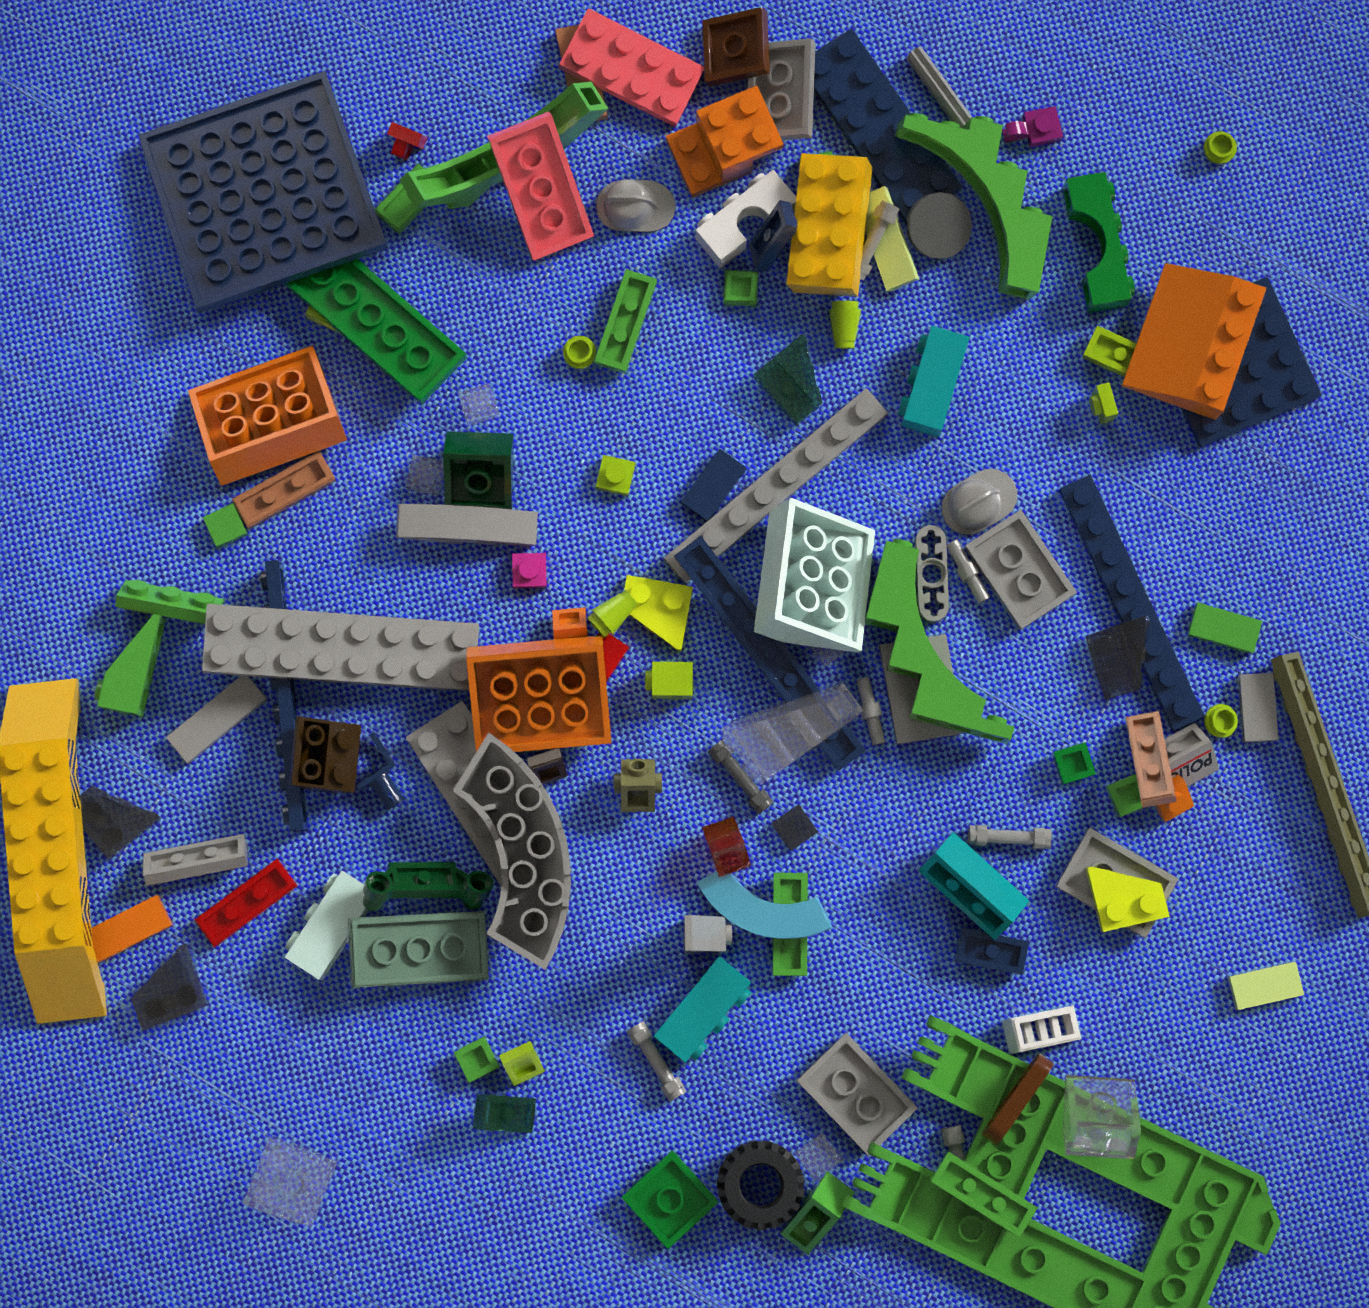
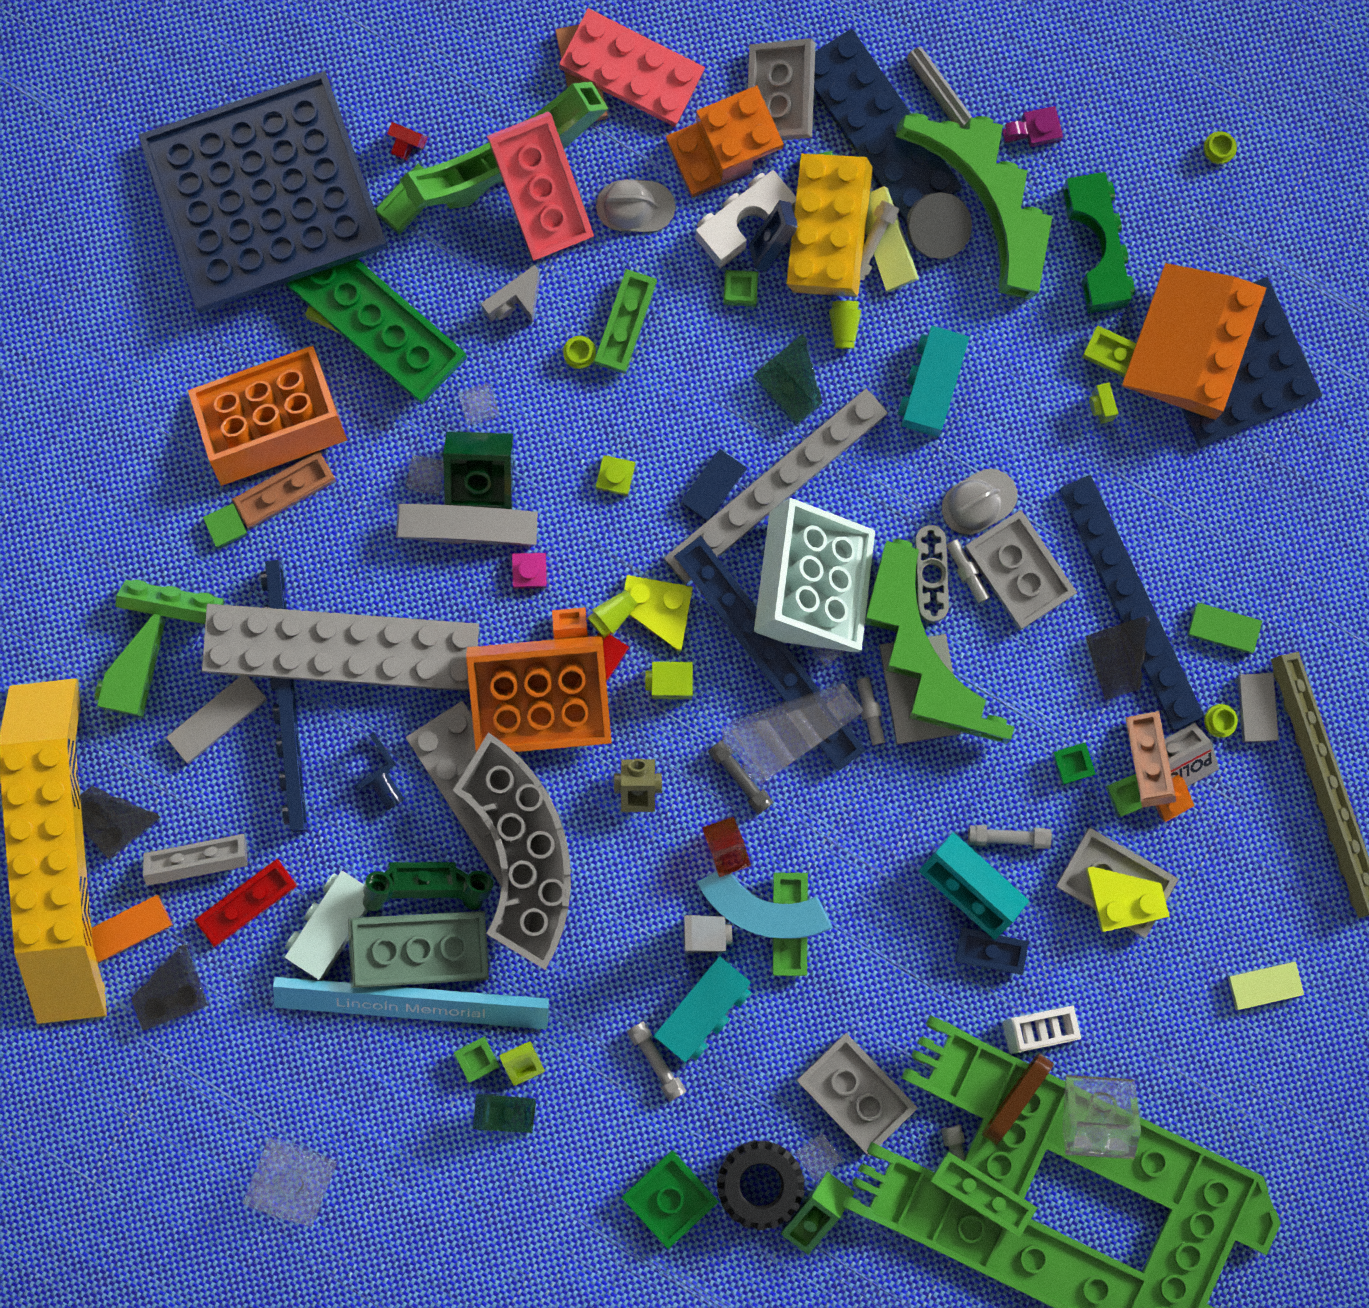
dark brown slope [289,716,361,794] -> none
dark brown tile [527,748,568,785] -> none
reddish brown plate [702,7,770,86] -> none
clear smoke tile [771,804,818,852] -> none
none -> medium azure tile [273,977,549,1029]
none -> light grey slope [481,265,540,323]

